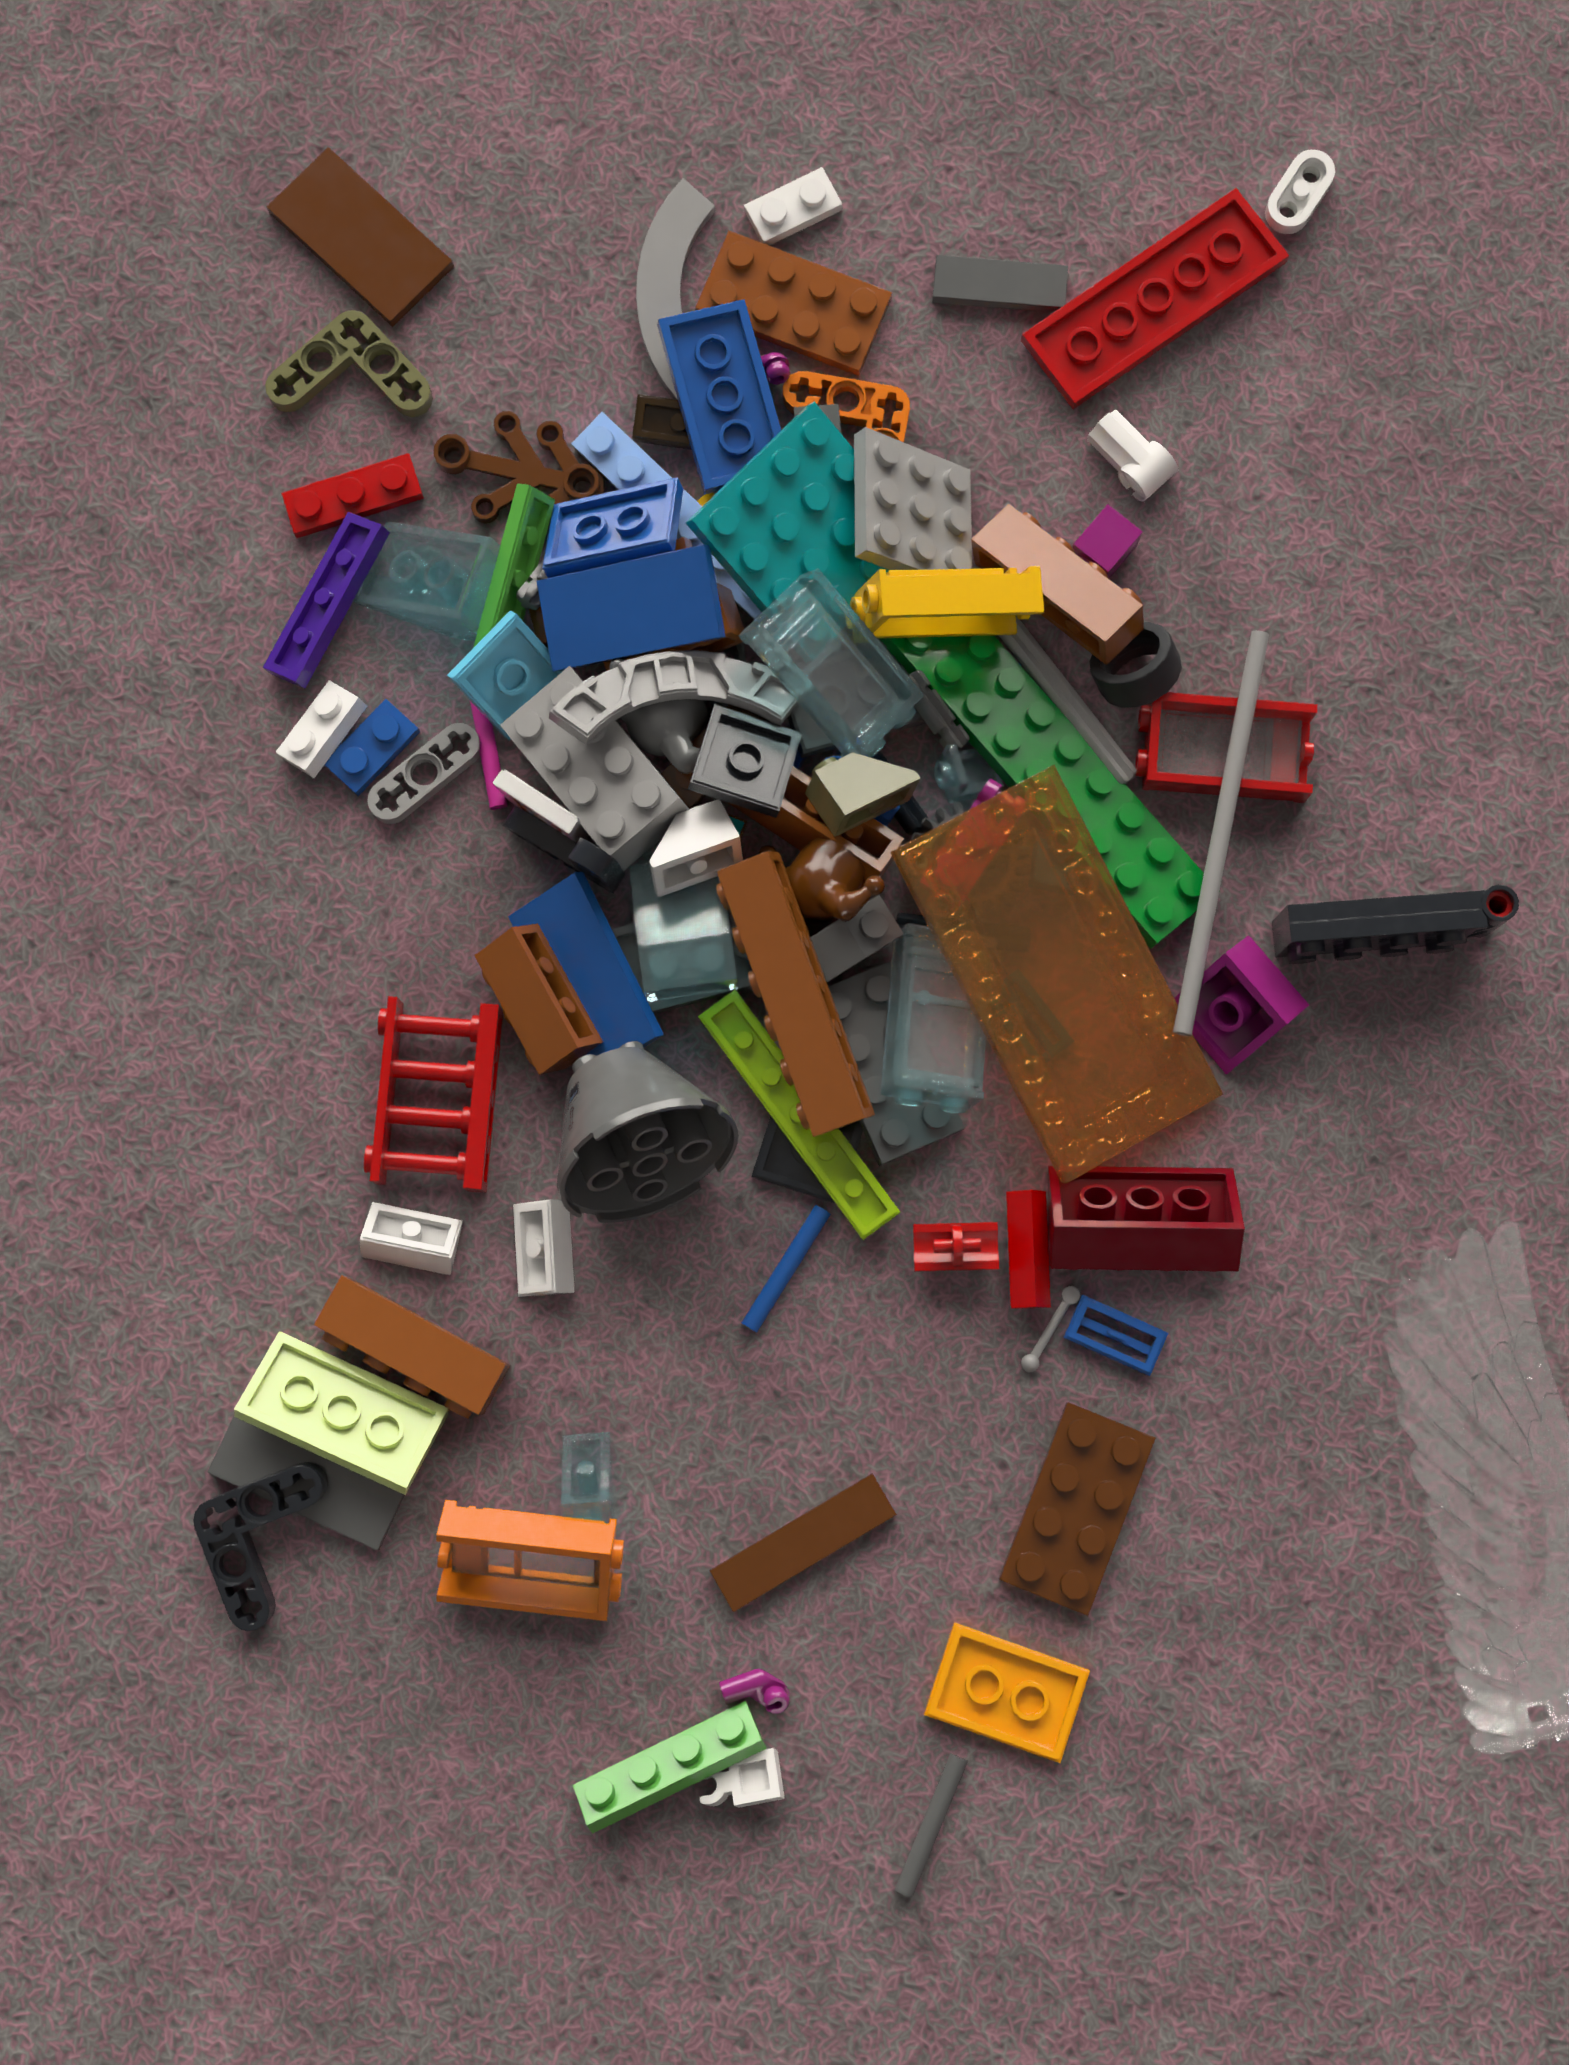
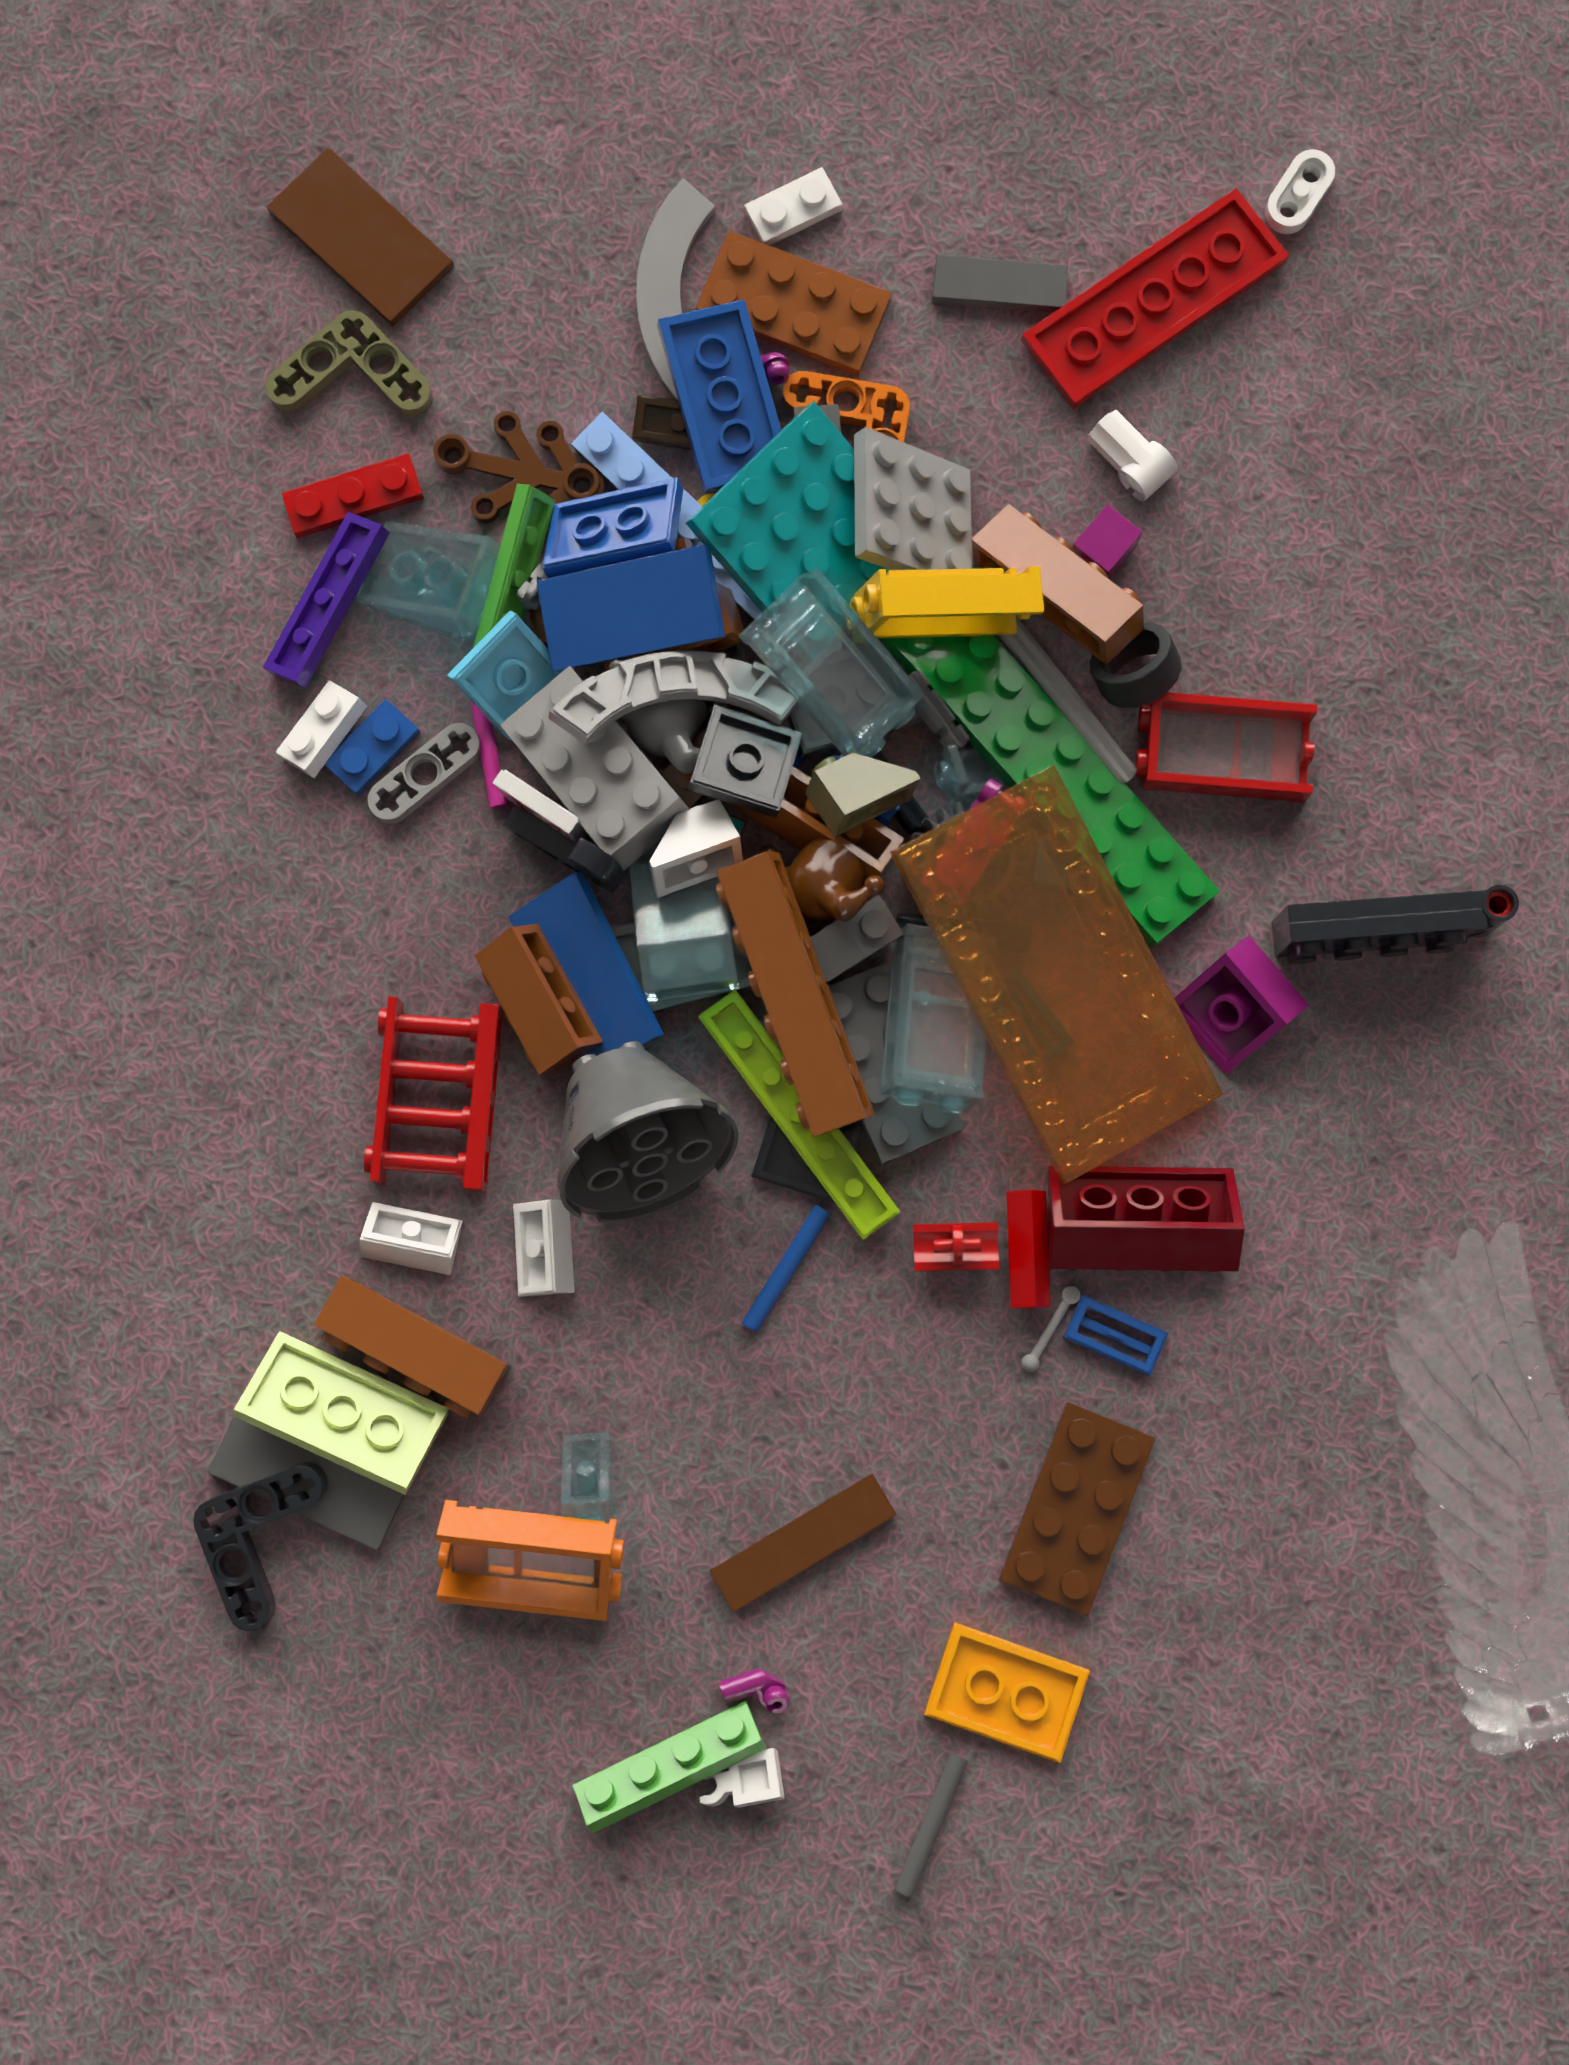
light grey piece [1173,631,1269,1036] -> none

